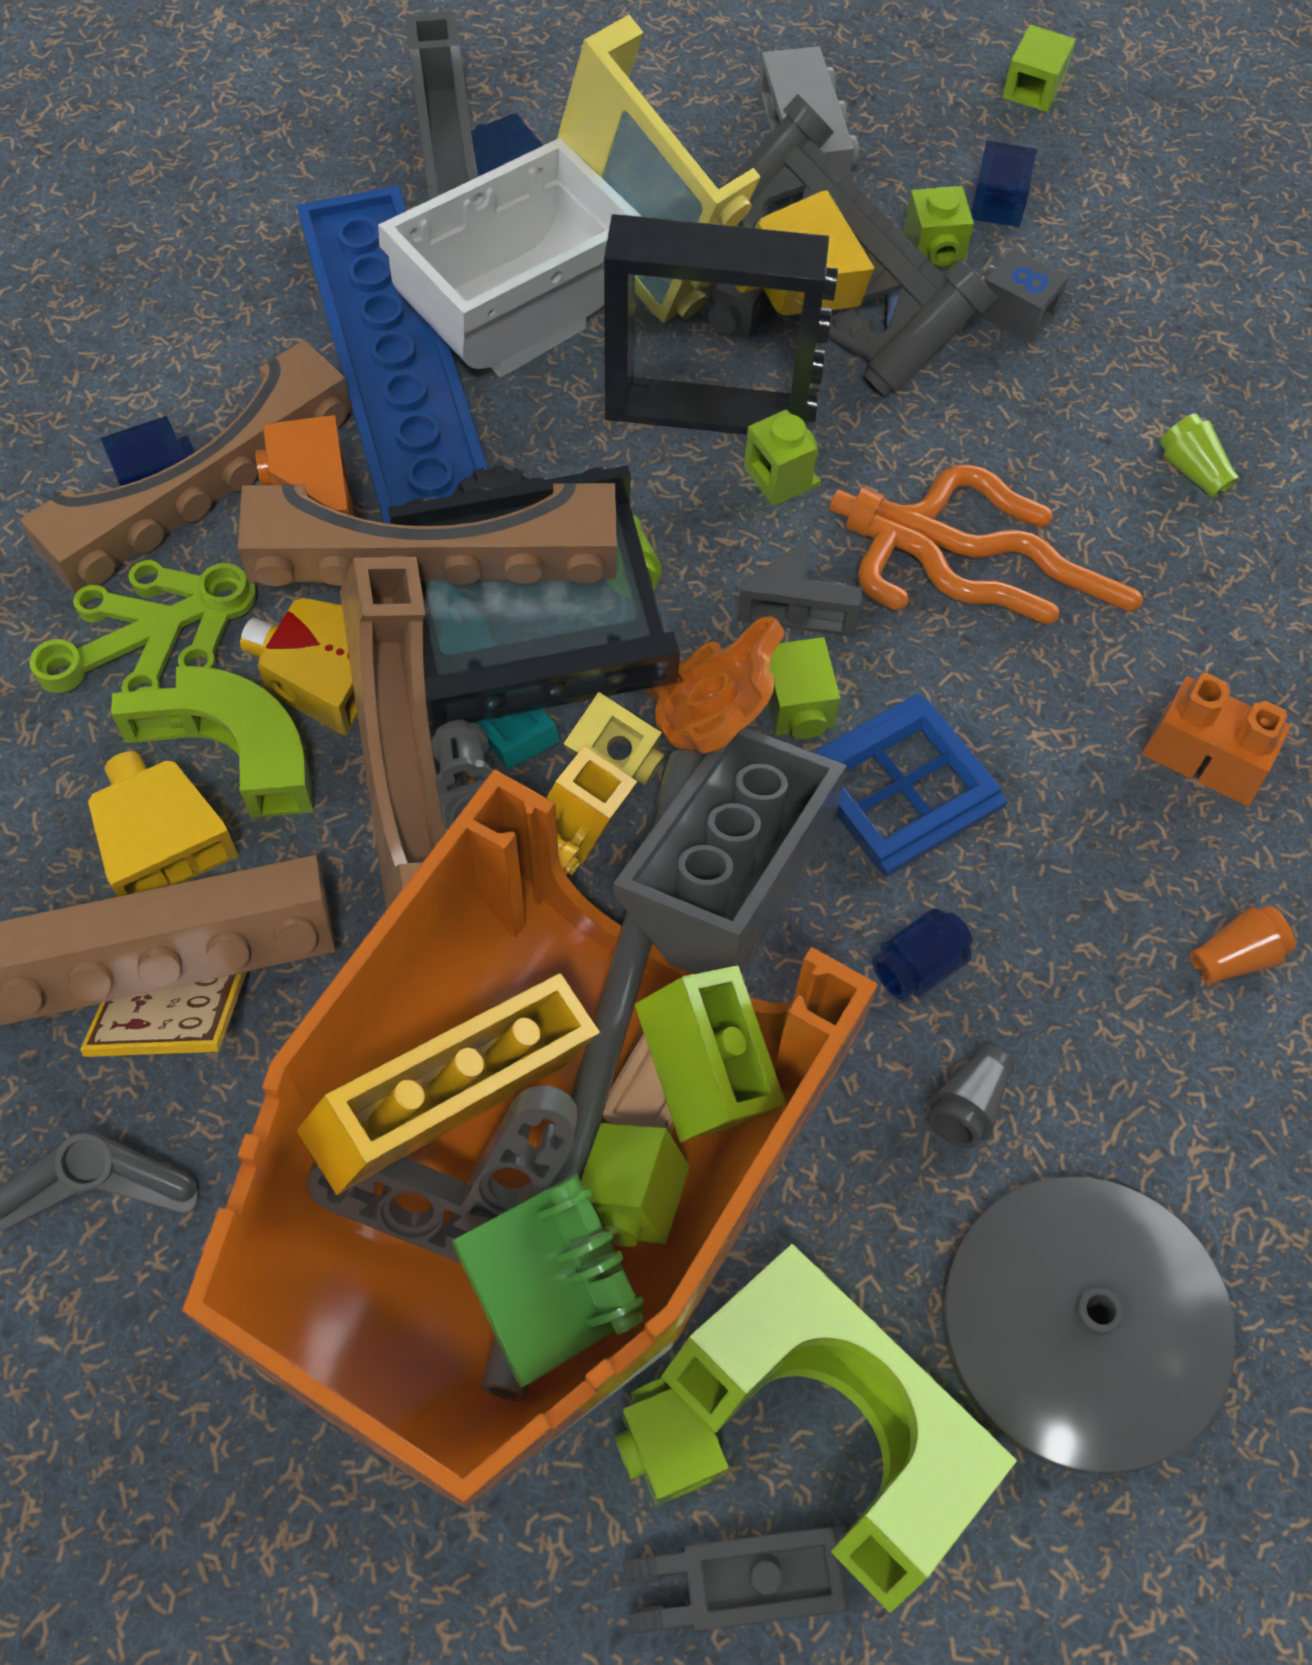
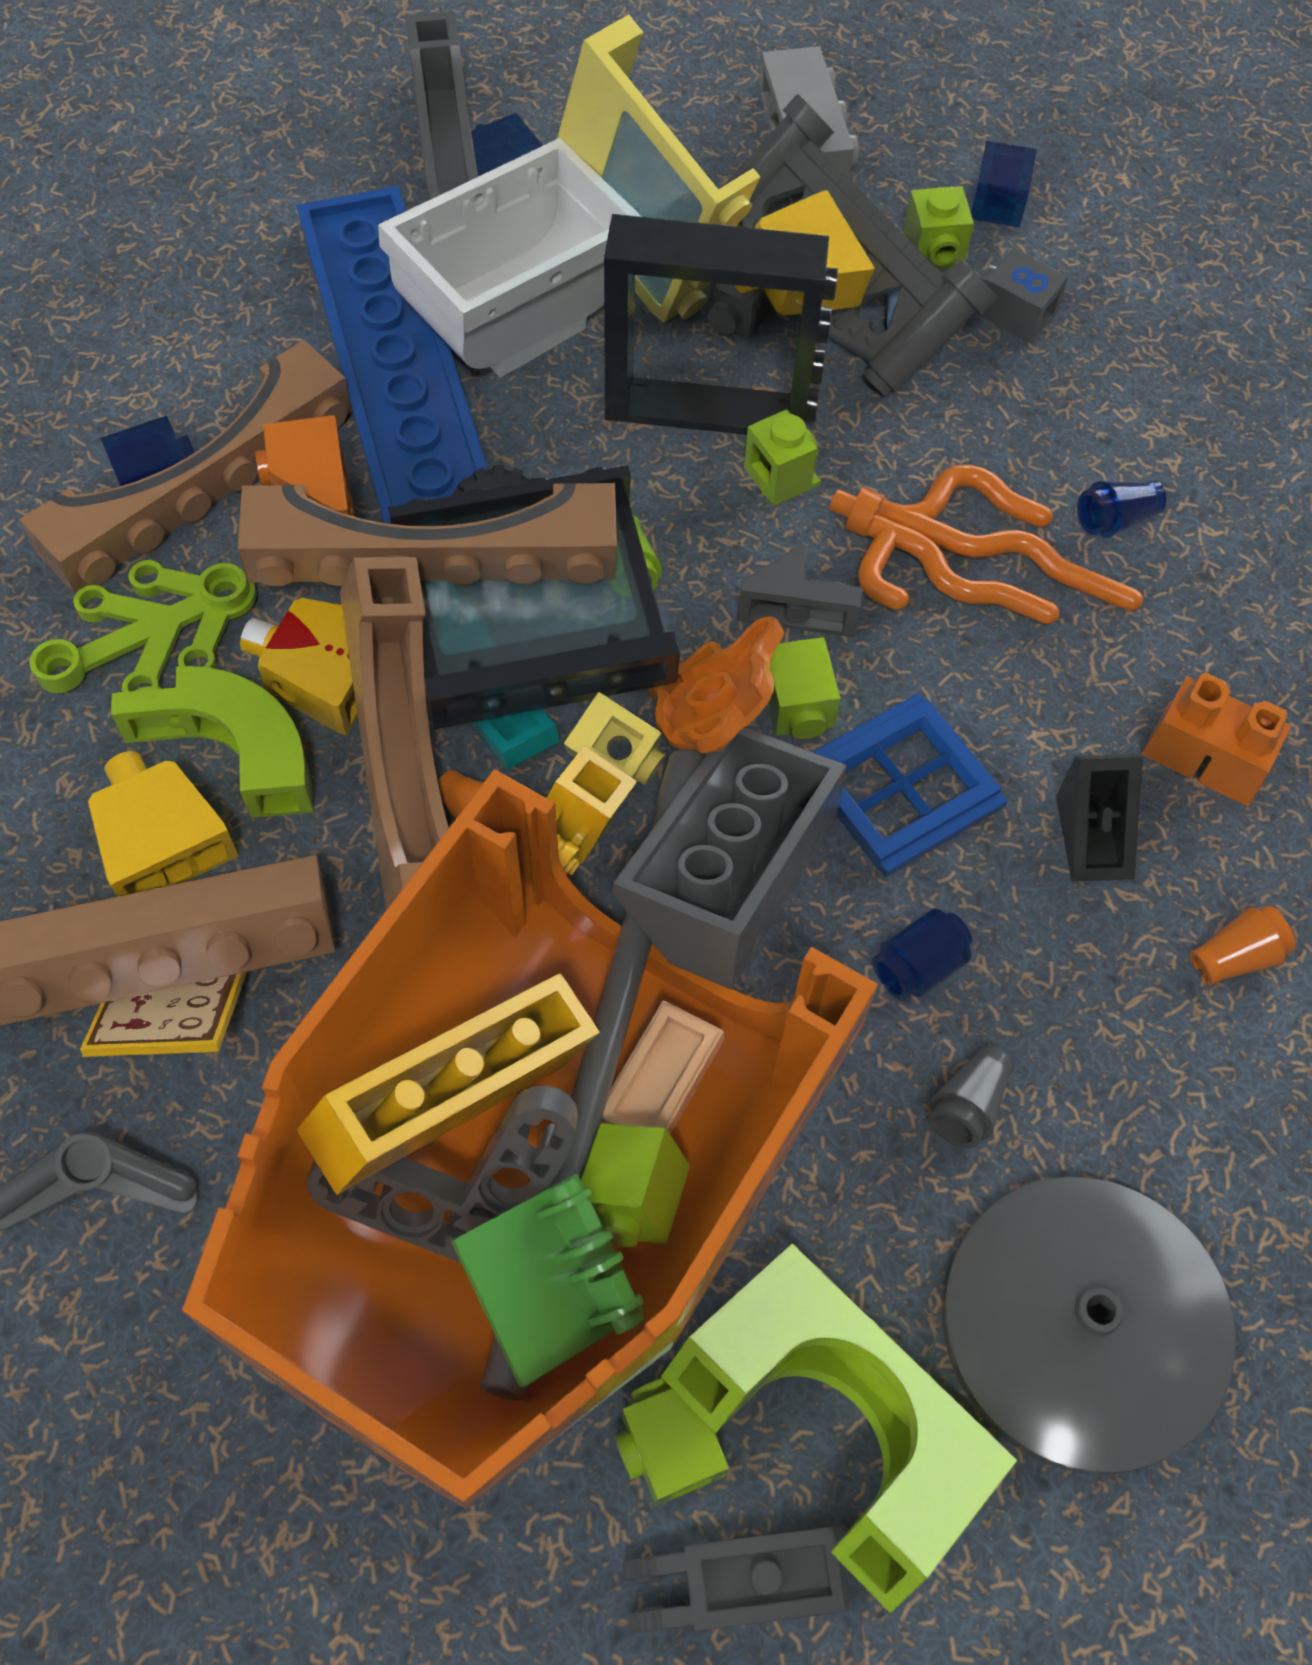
dark grey connector [431,720,493,830] -> none
lime brick [635,965,786,1142] -> none
lime brick [1002,25,1076,112] -> none
lime cone [1159,413,1240,499] -> none
none -> pearl dark grey slope [1056,754,1143,882]
none -> clear blue cone [1077,480,1167,538]

